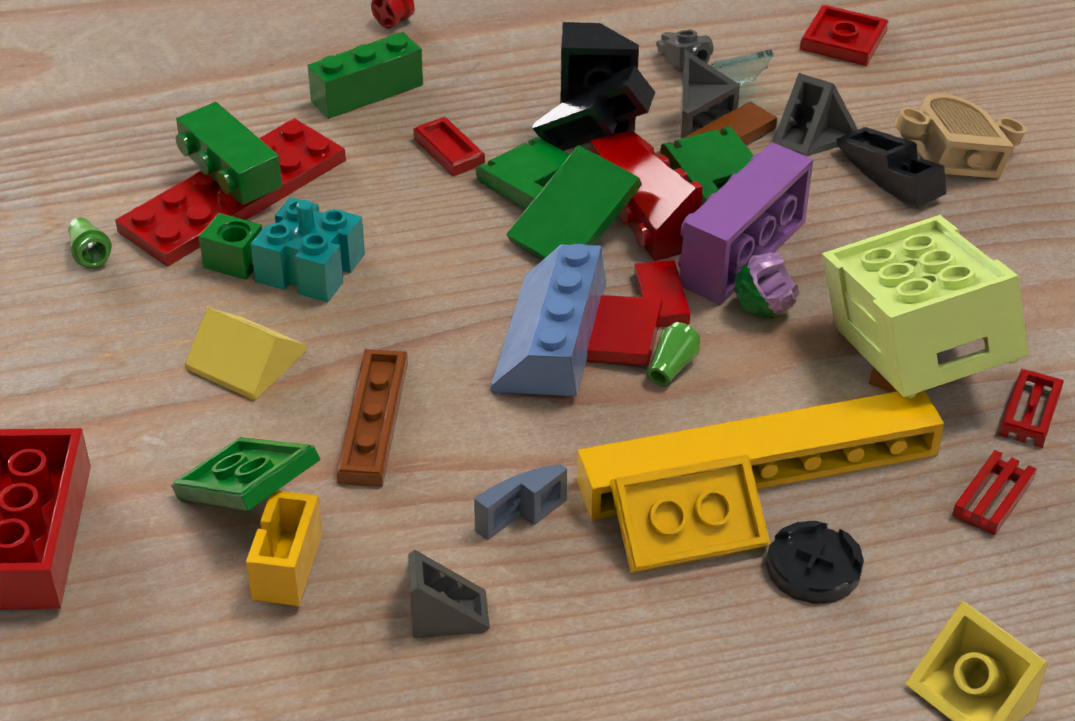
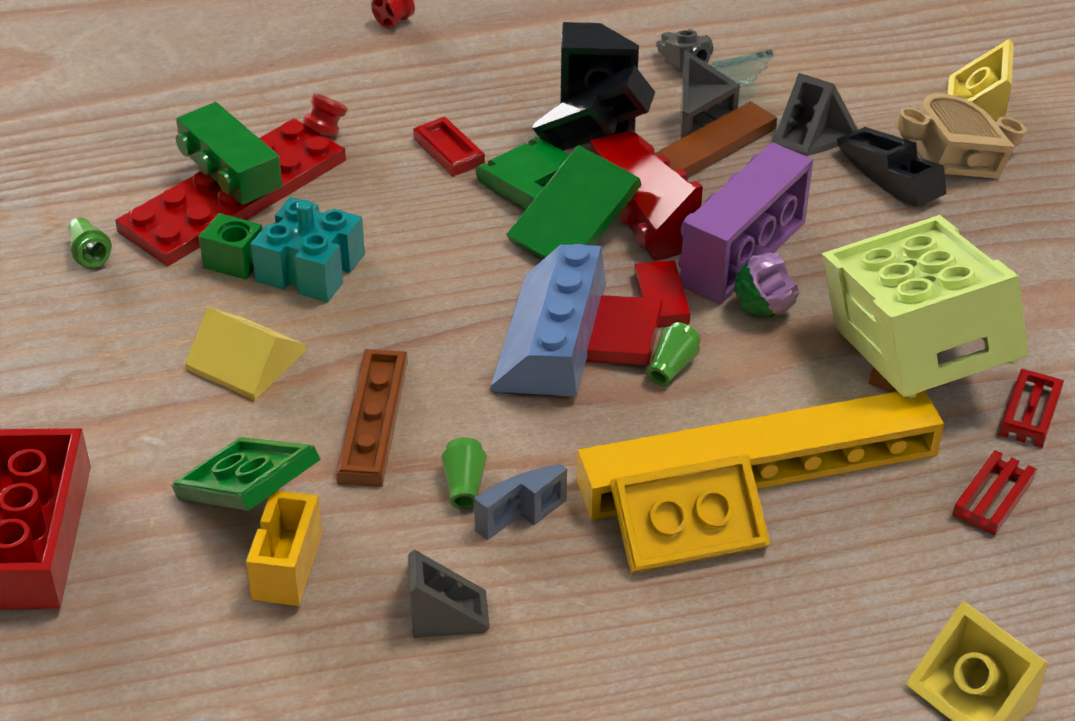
green brick [307,32,423,119] -> none
green container [660,126,754,206] -> none
black tile [766,521,864,604] -> none
red tile [800,5,889,66] -> none
none -> red wheel [302,93,348,137]
none -> bright green cone [441,437,487,509]
none -> light yellow slope [947,39,1014,122]

